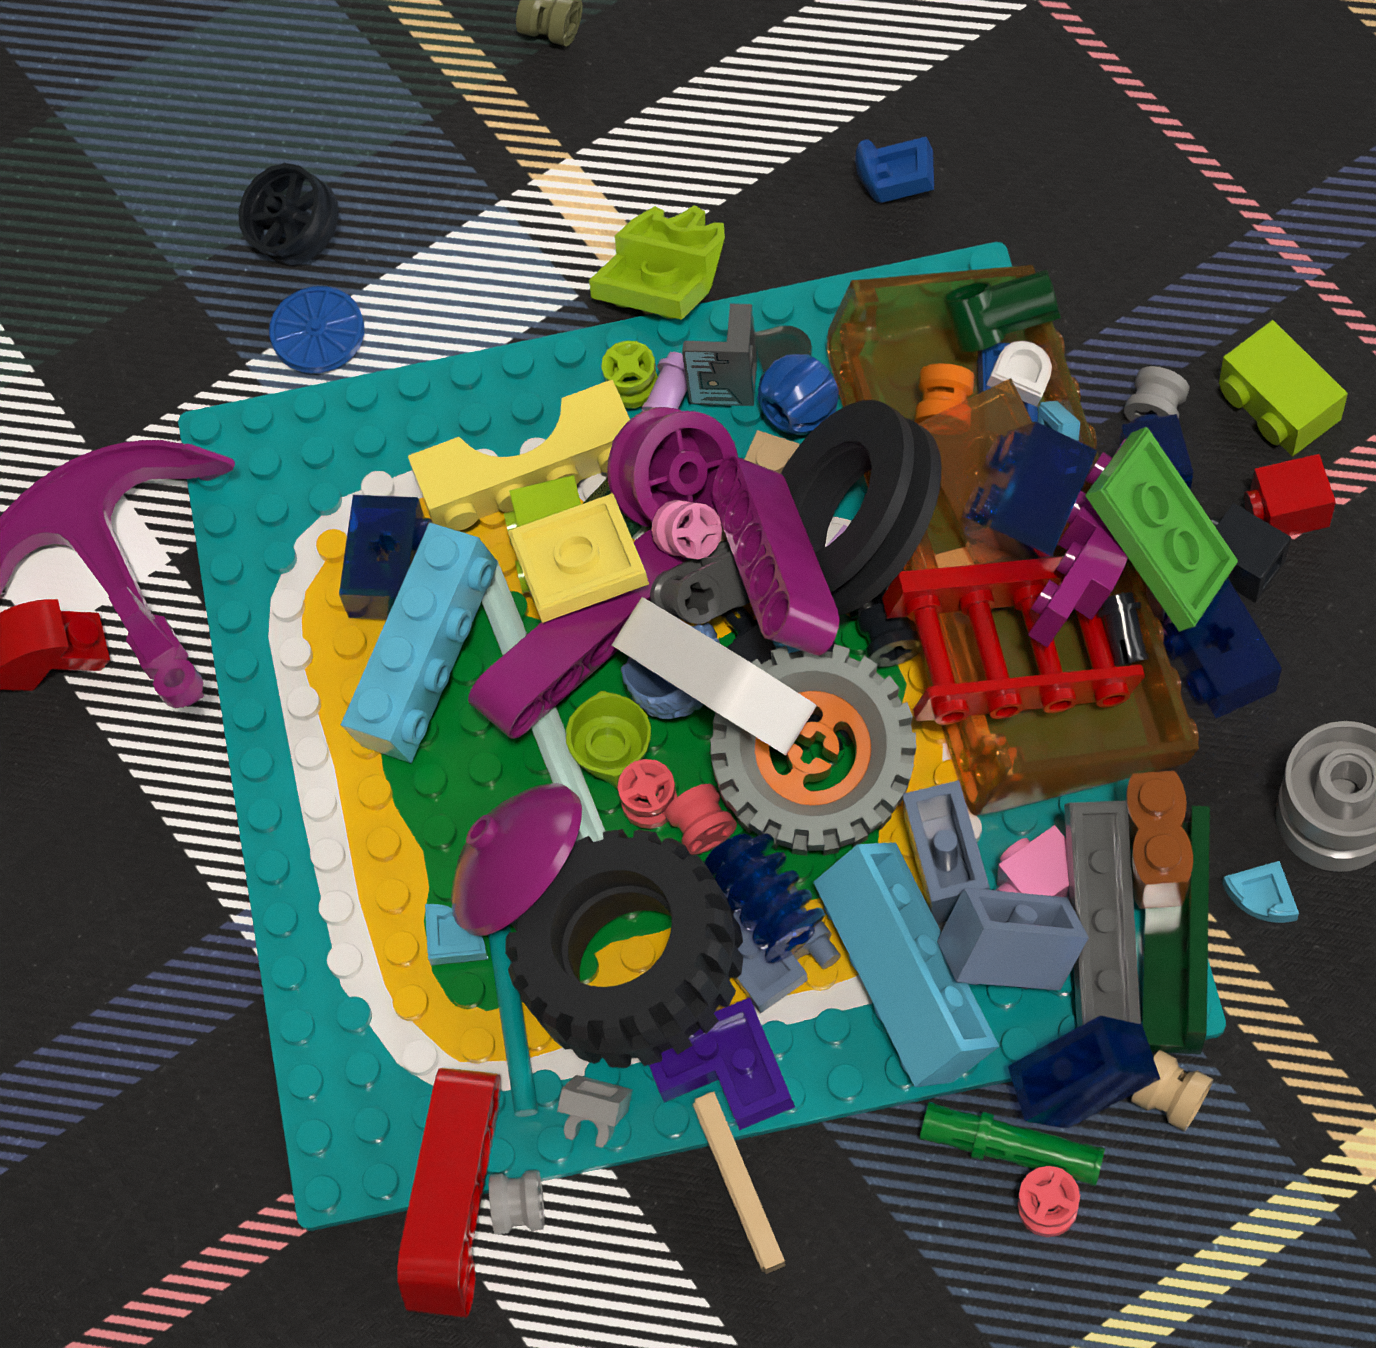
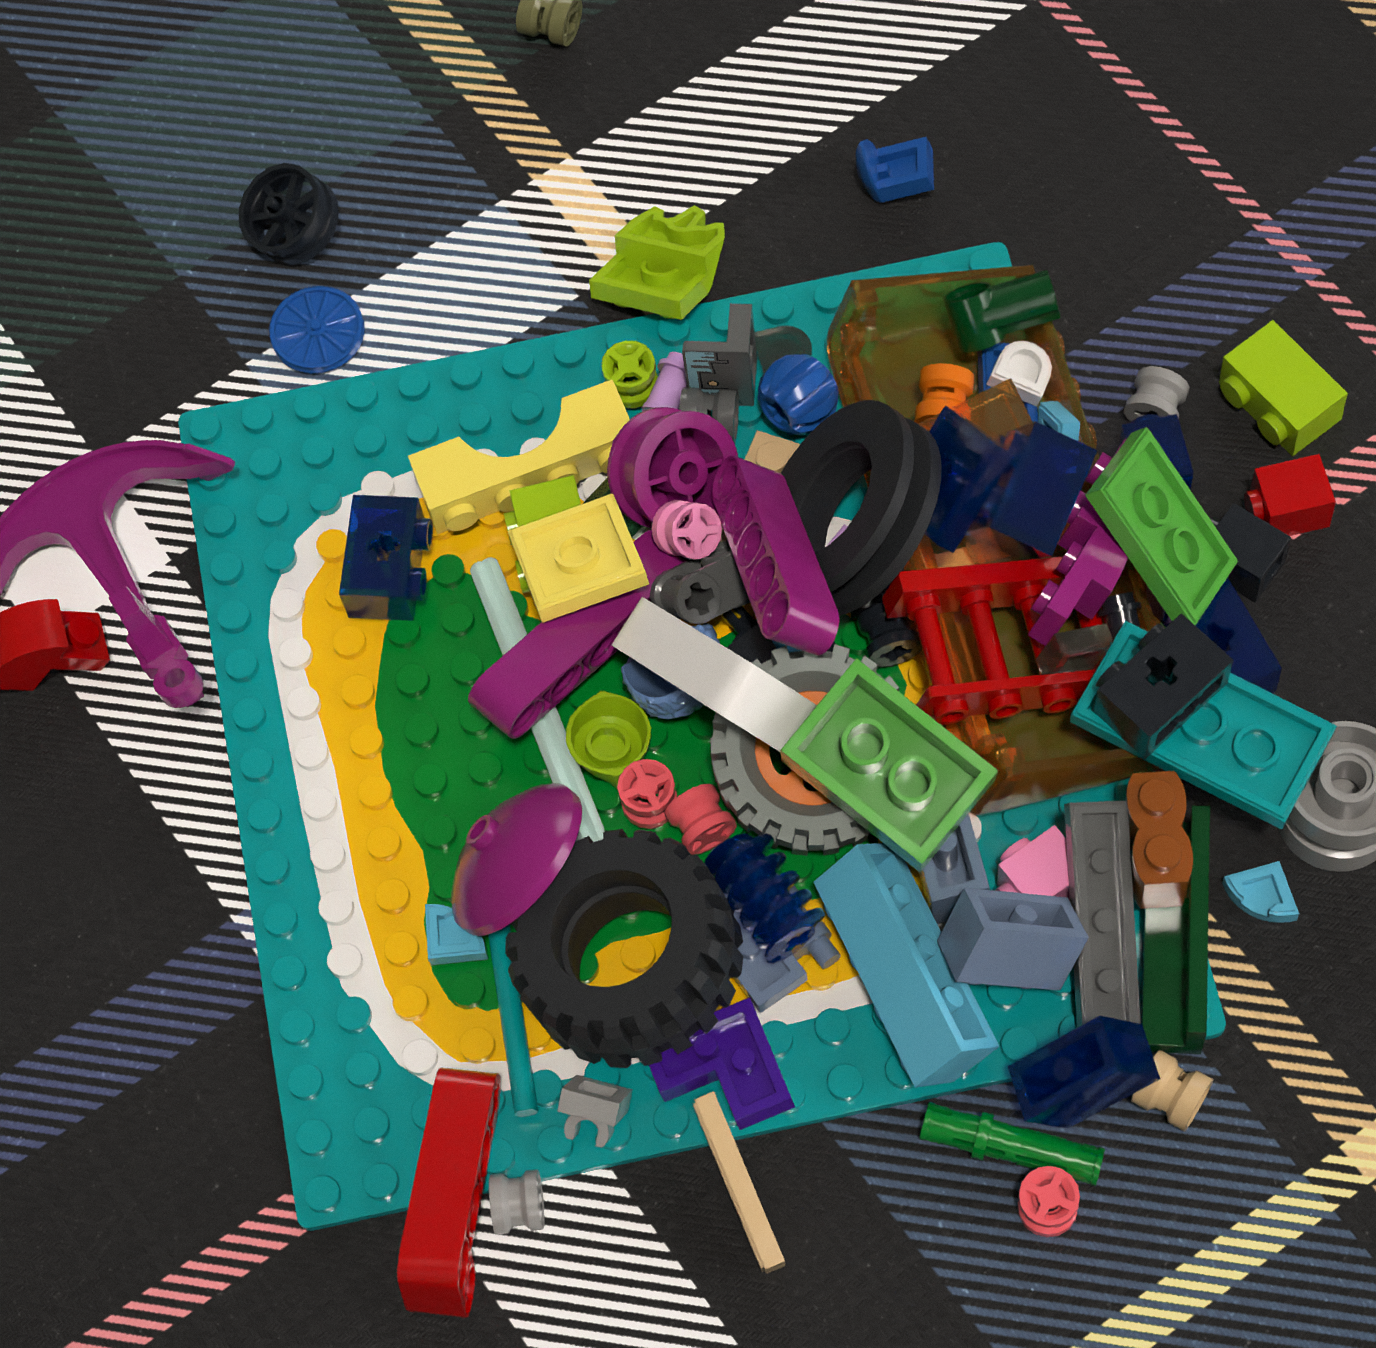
medium azure brick [340,522,498,763] -> none
none -> dark grey wheel [679,387,739,444]
none -> bright green brick [780,658,998,873]
none -> clear blue plate [925,406,1014,553]
none -> clear smoke tile [1036,623,1114,675]
none -> teal tile [1070,620,1337,830]
none -> black brick [1094,613,1234,759]

